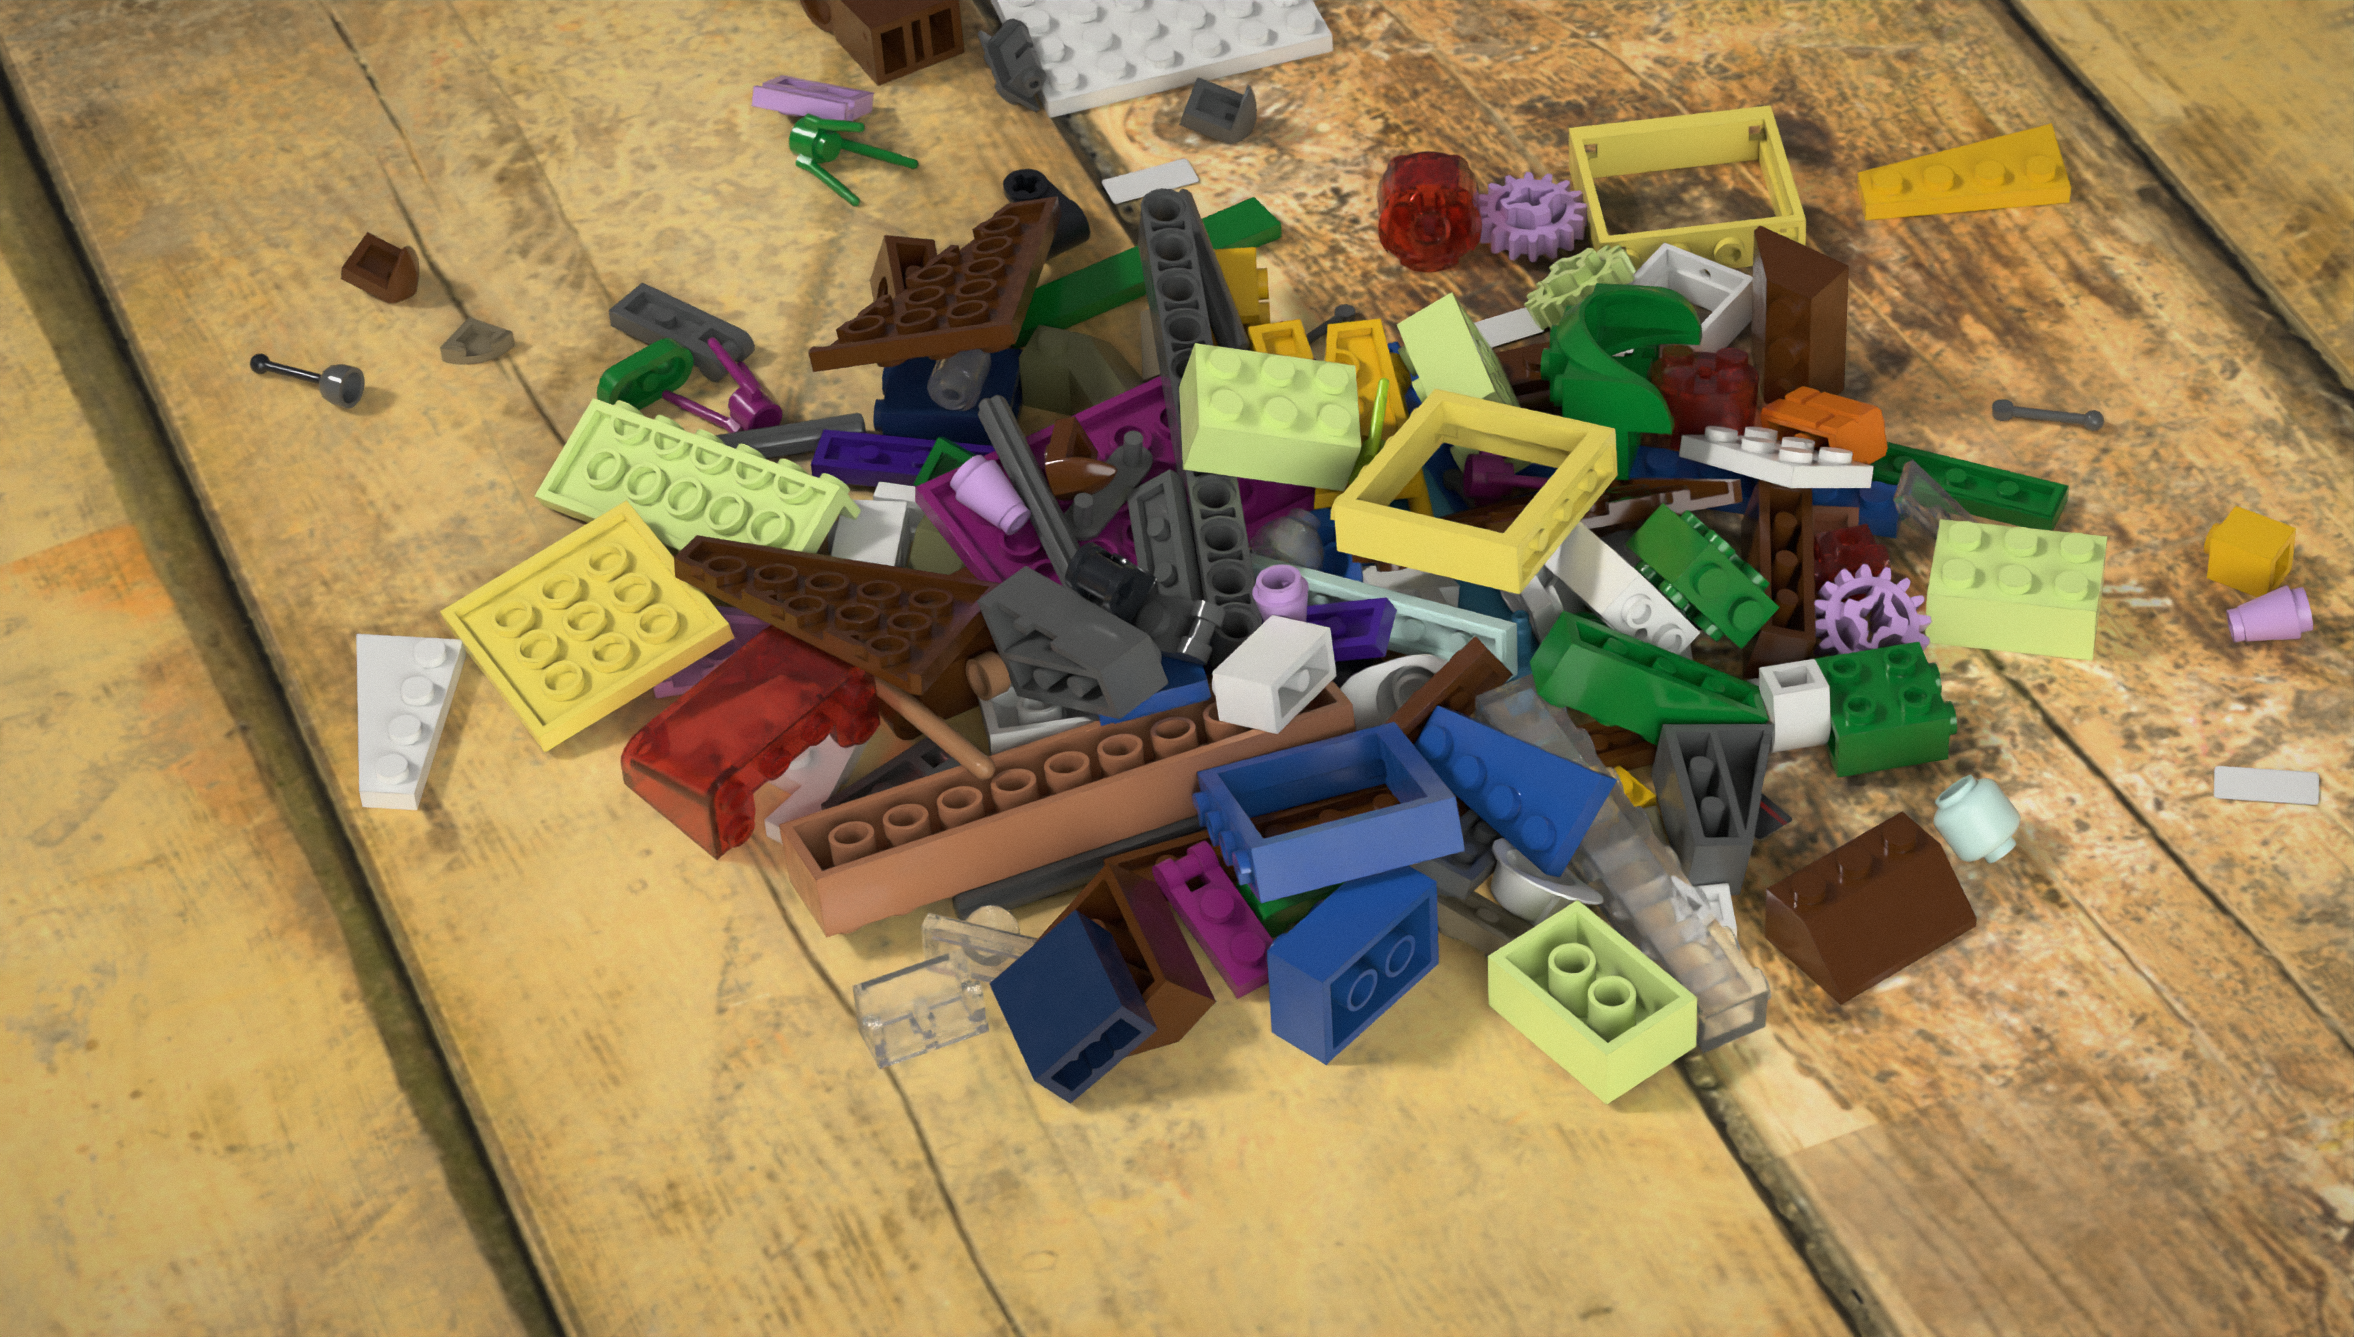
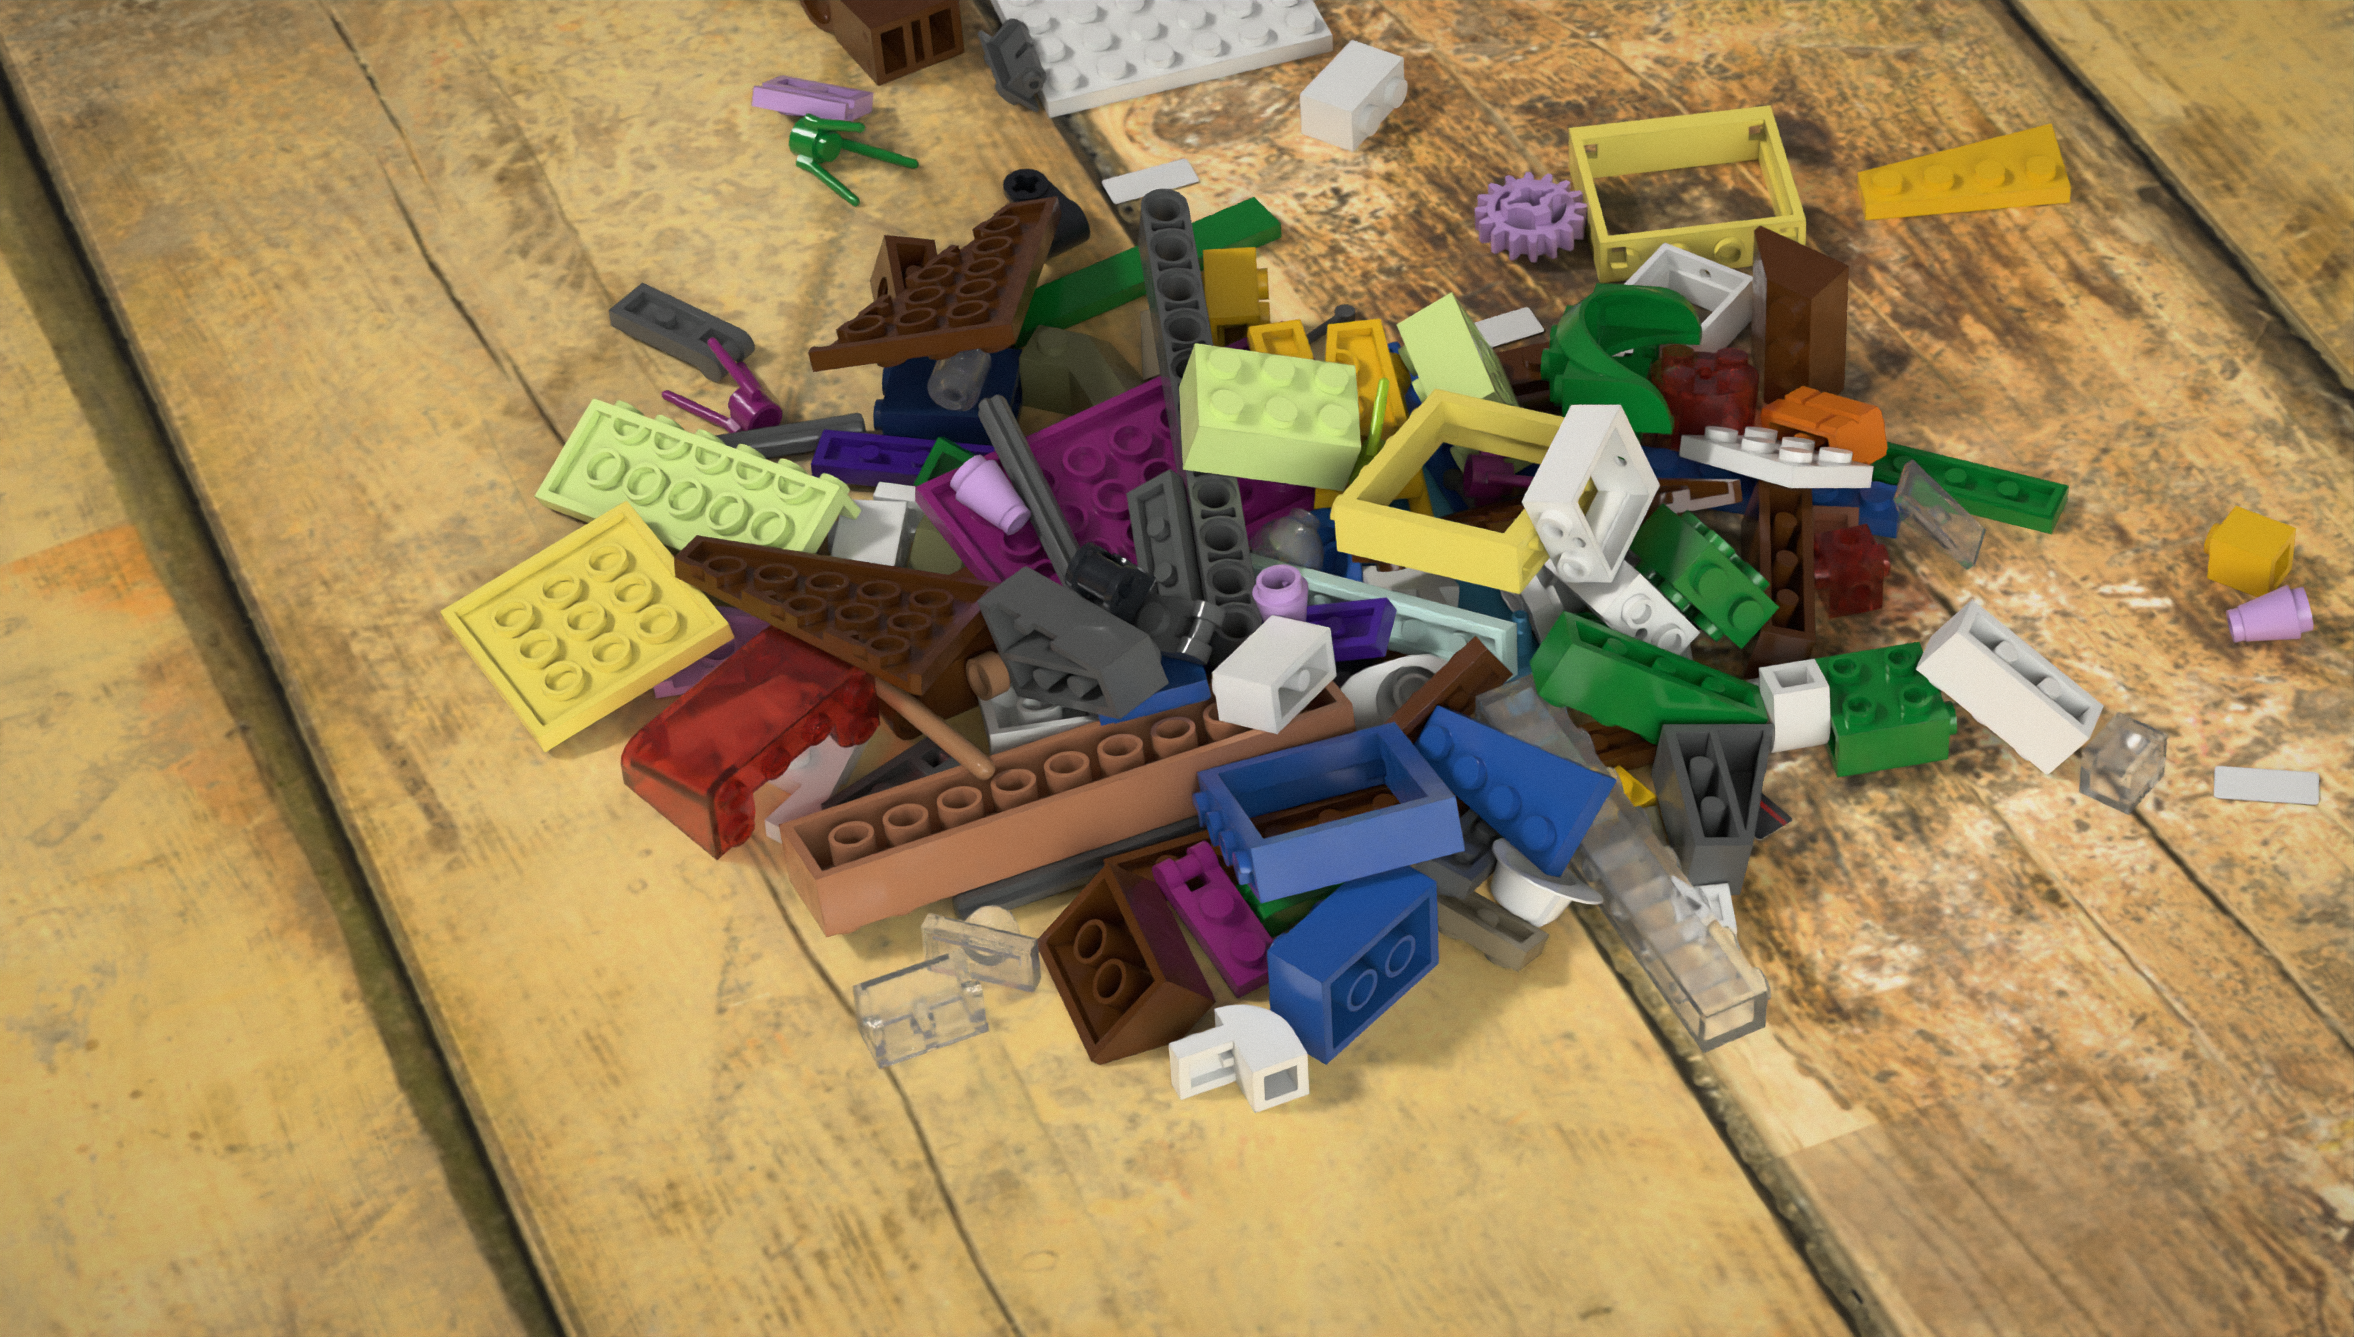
dark grey hinge [250,353,365,408] -> none
reddish brown plate [341,232,419,304] -> none
white wing [356,634,466,810] -> none
dark tan tile [440,317,515,365] -> none
green plate [597,338,694,411] -> none
dark blue brick [989,909,1158,1104] -> none
reddish brown plate [1045,416,1118,501] -> none
dark grey piece [1064,431,1153,541] -> none
dark grey plate [1179,77,1257,144] -> none
dark grey axle [1179,189,1251,351] -> none
clear red brick [1376,151,1482,272] -> none
yellowish green brick [1488,900,1697,1105] -> none
yellowish green gear [1524,245,1636,330] -> none
reddish brown slope [1765,811,1977,1005] -> none
lavender gear [1813,564,1932,657] -> none
yellowish green brick [1925,519,2107,661] -> none
light aqua head [1933,775,2021,864] -> none
dark grey hinge [1992,399,2104,431] -> none
none -> white brick [1169,1005,1309,1113]
none -> white brick [1300,40,1408,152]
none -> white window [1522,405,1660,583]
none -> white brick [1916,599,2104,775]
none -> clear brick [2079,712,2168,815]

